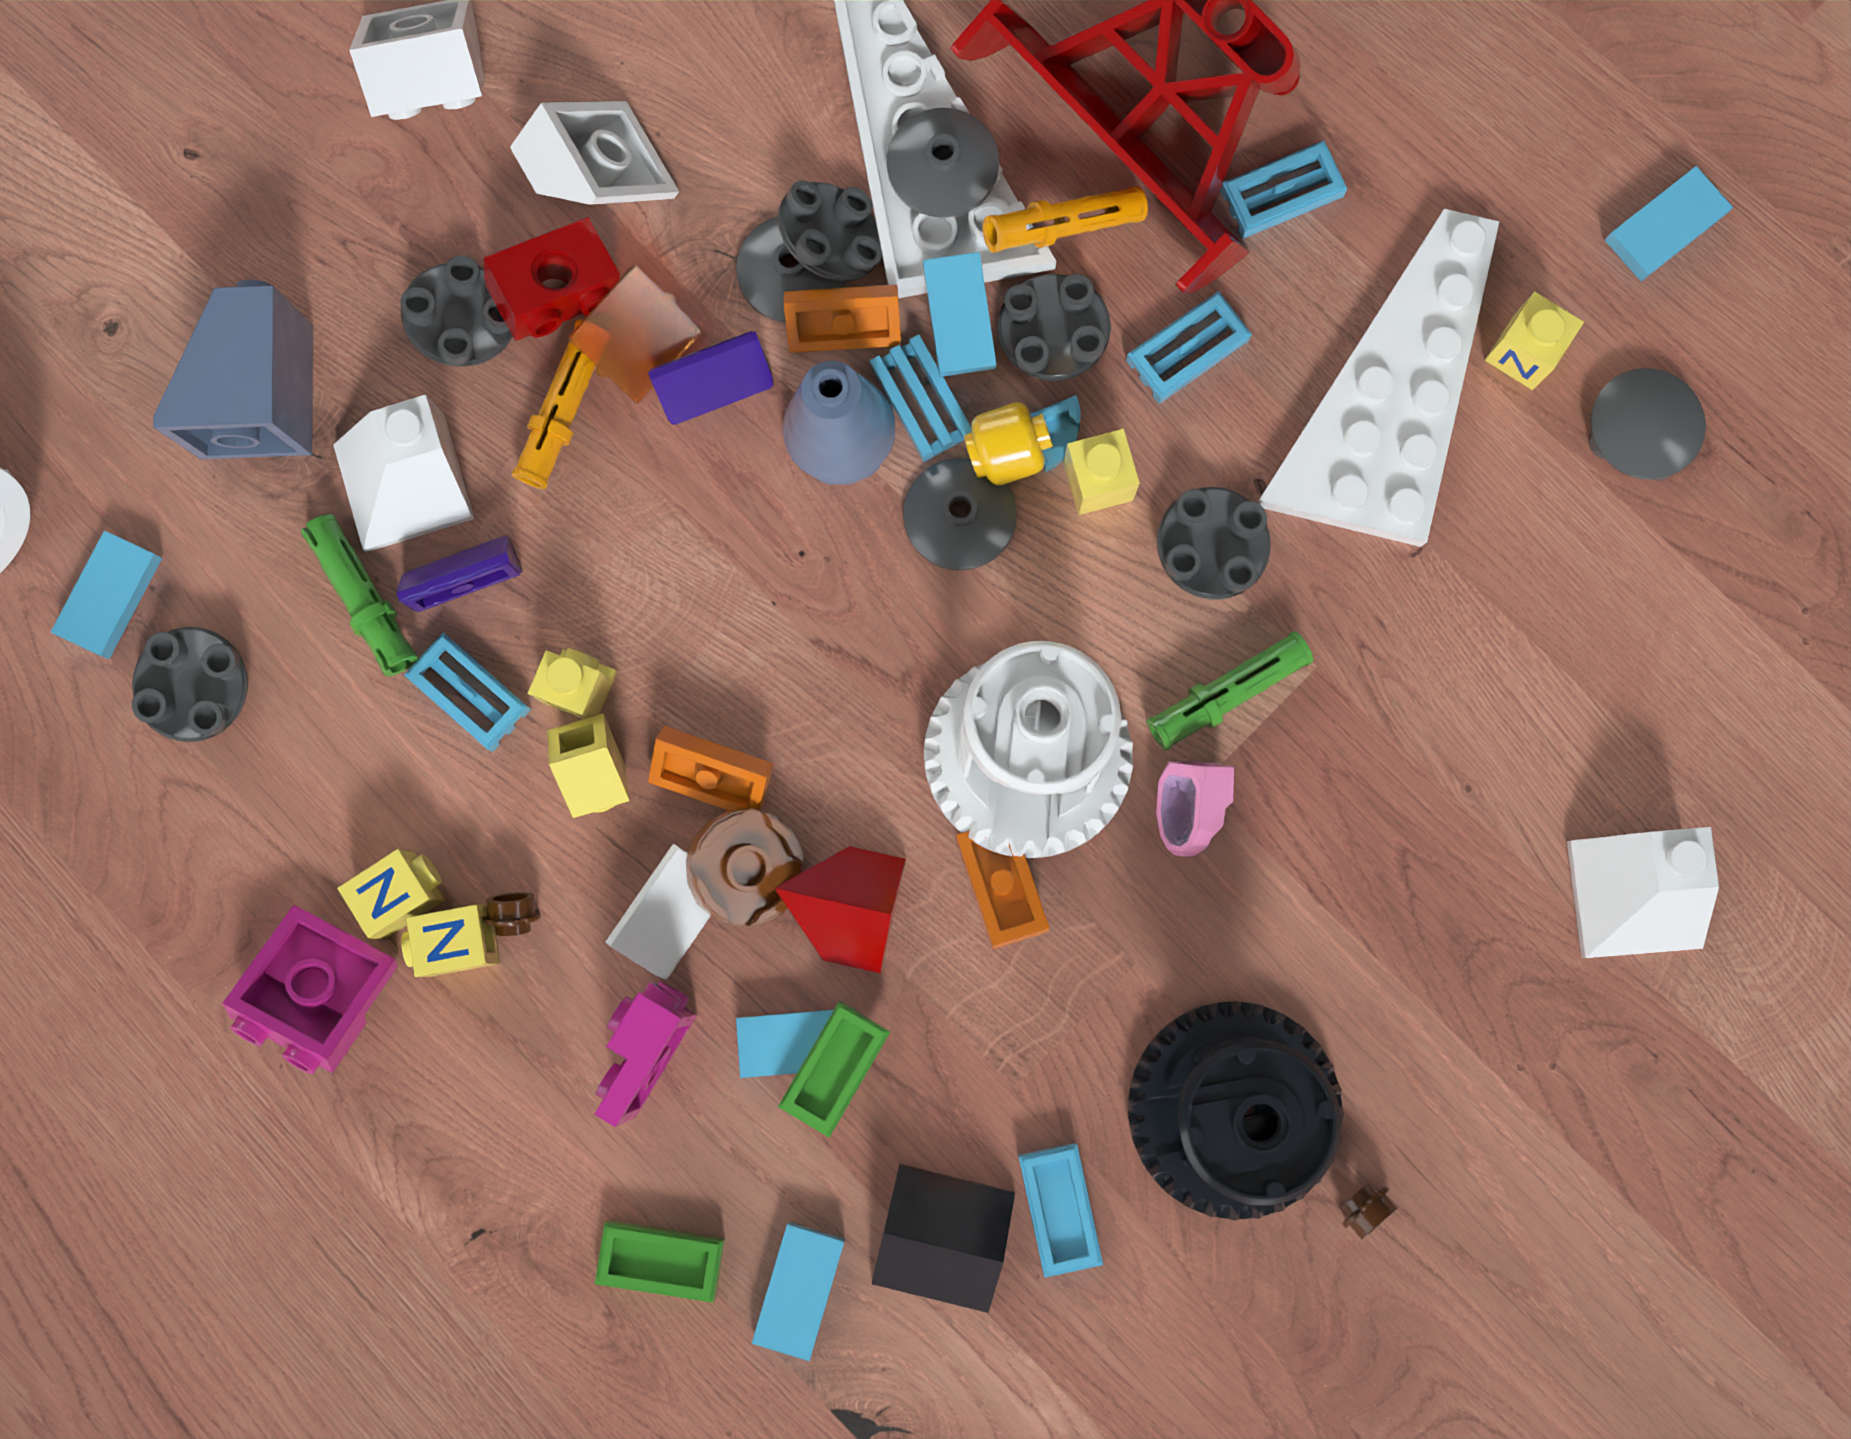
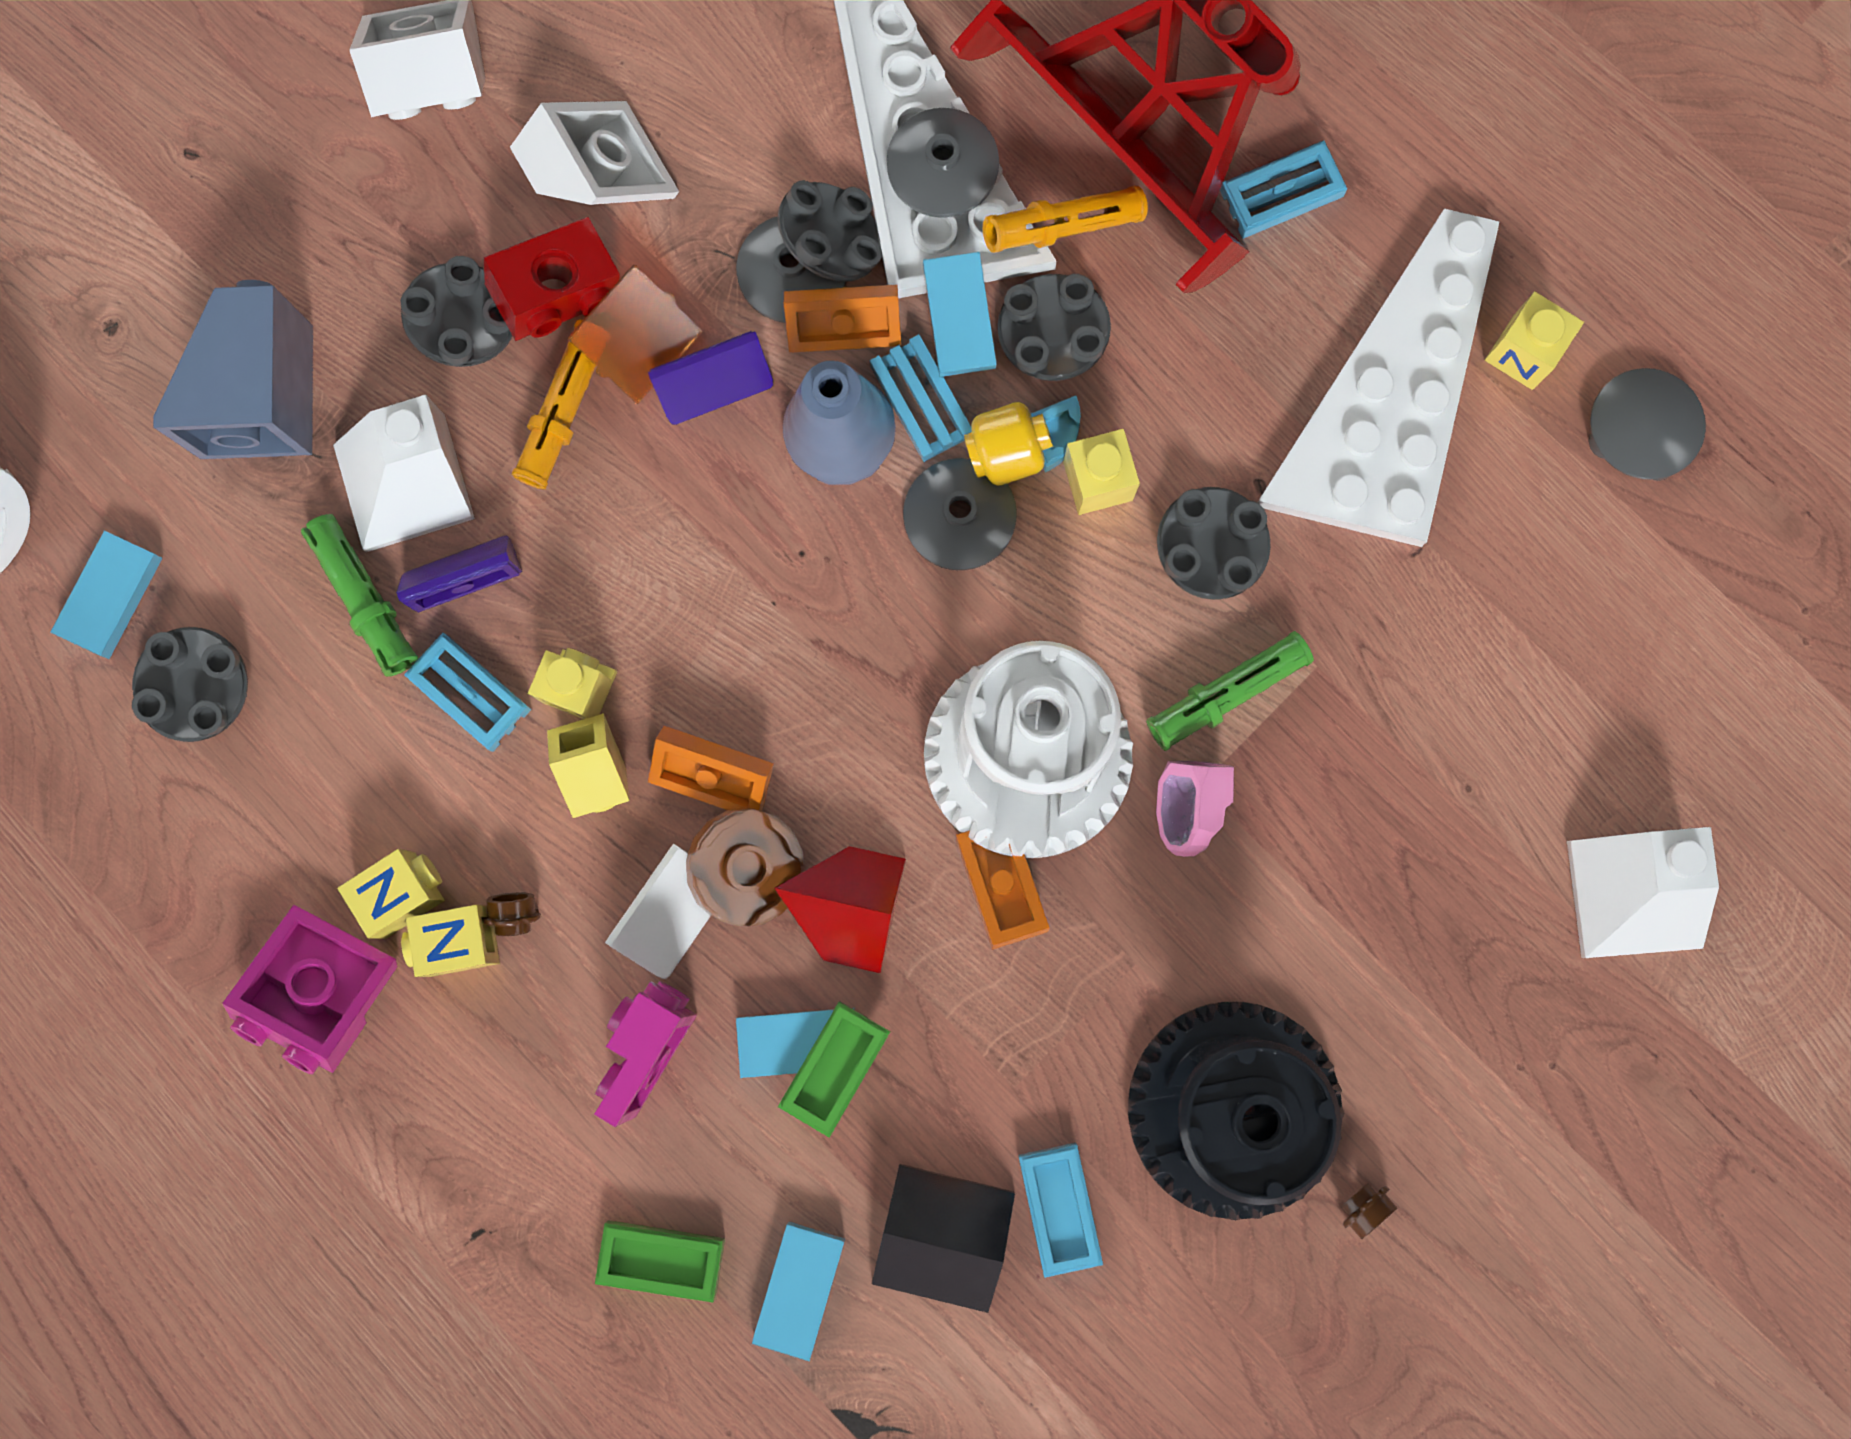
medium azure tile [1126,291,1252,404] -> none
medium azure tile [1604,166,1734,282] -> none

